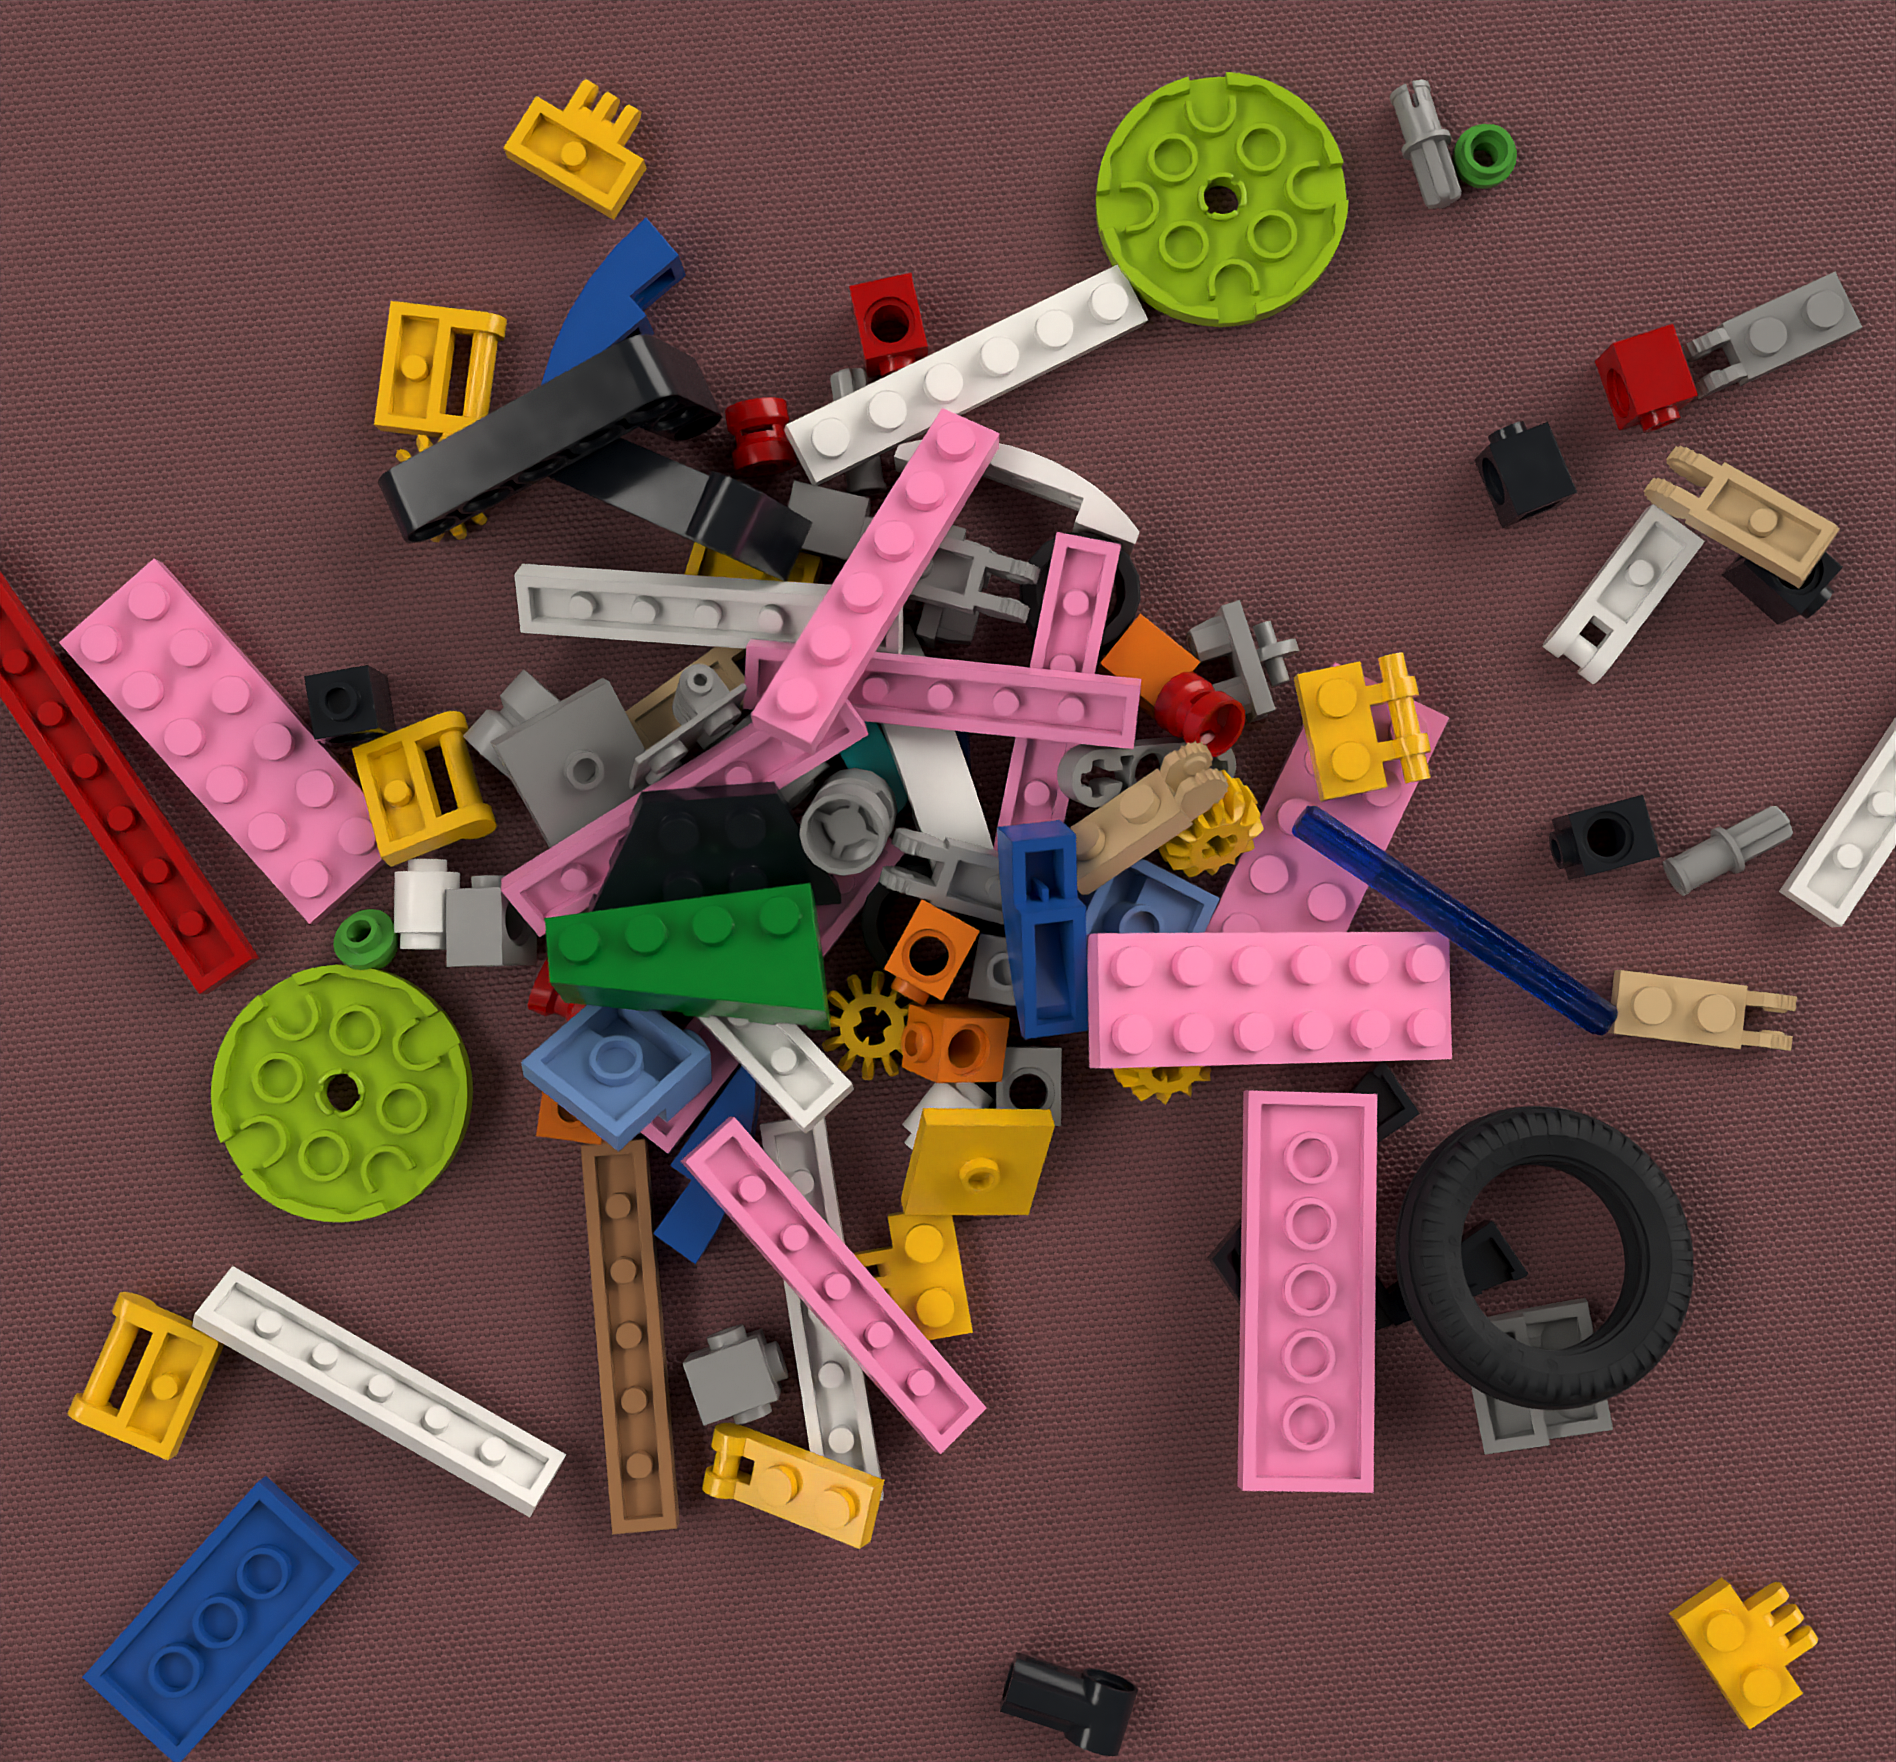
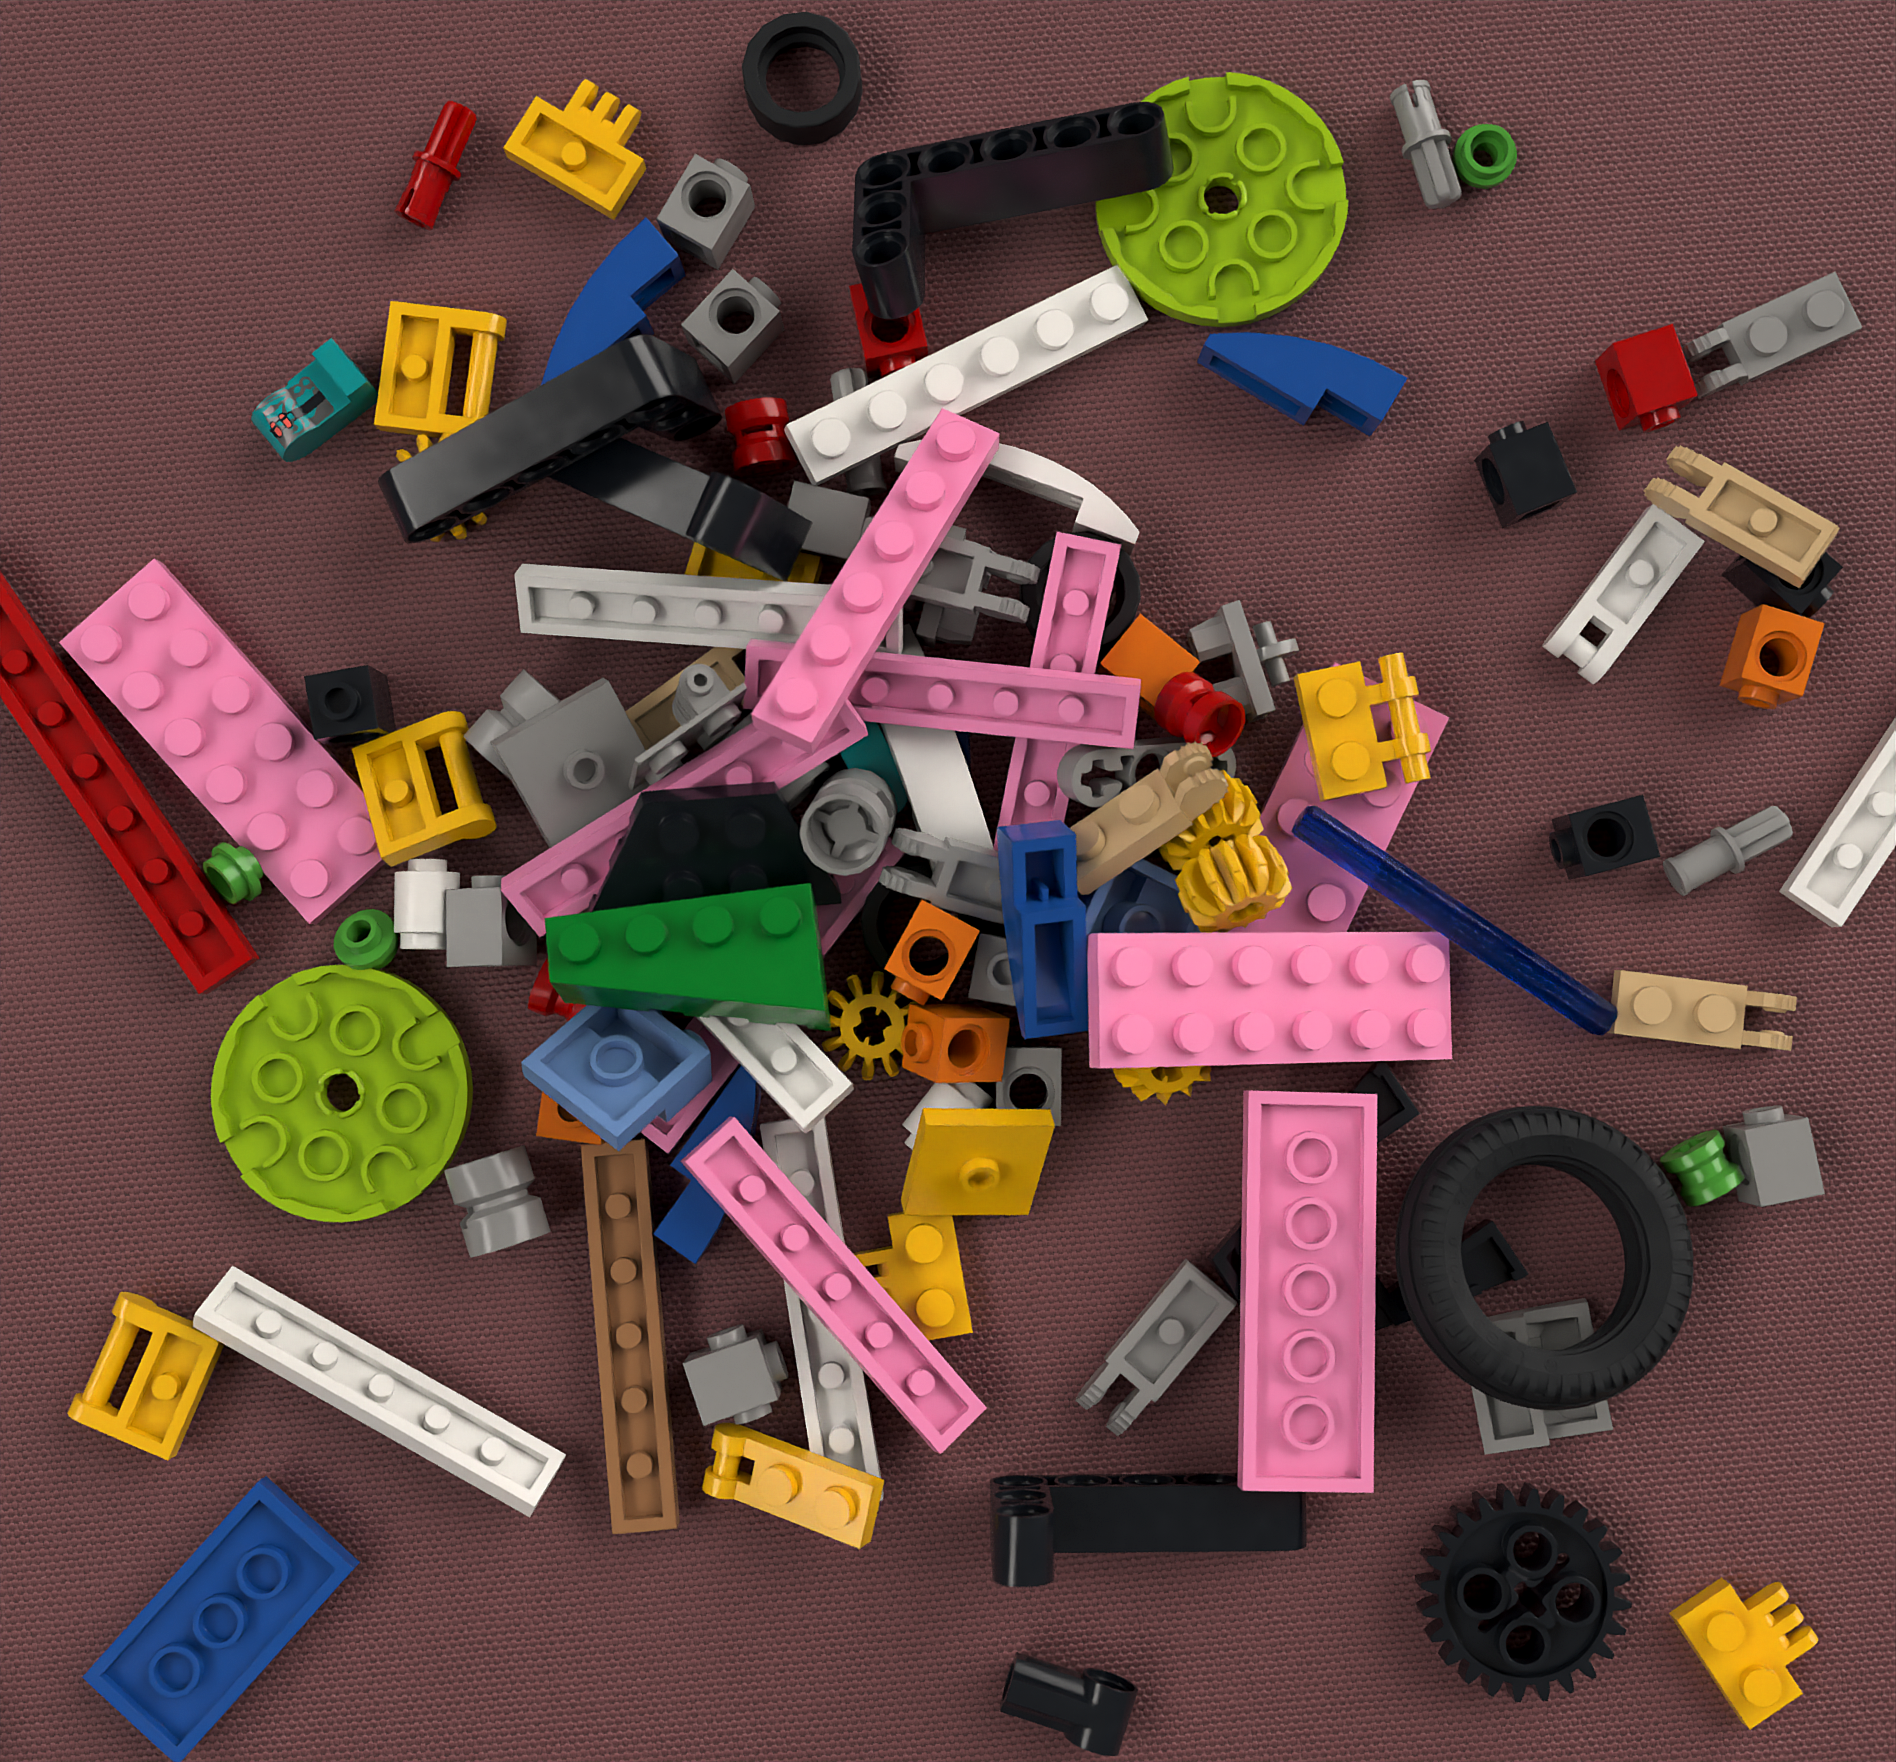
none -> bright green plate [203,842,263,904]
none -> teal leg [251,338,378,462]
none -> red axle [394,100,477,230]
none -> light grey wheel [444,1145,551,1258]
none -> light grey brick [657,154,755,270]
none -> light grey brick [681,269,784,384]
none -> black tyre [742,12,863,146]
none -> black beam [852,102,1174,319]
none -> black beam [990,1473,1307,1588]
none -> light grey hinge [1075,1258,1237,1436]
none -> yellow gear [1175,834,1292,933]
none -> blue slope [1197,332,1407,437]
none -> black gear [1415,1482,1632,1702]
none -> bright green wheel [1660,1130,1745,1207]
none -> orange brick [1719,604,1825,709]
none -> light grey brick [1723,1105,1825,1207]

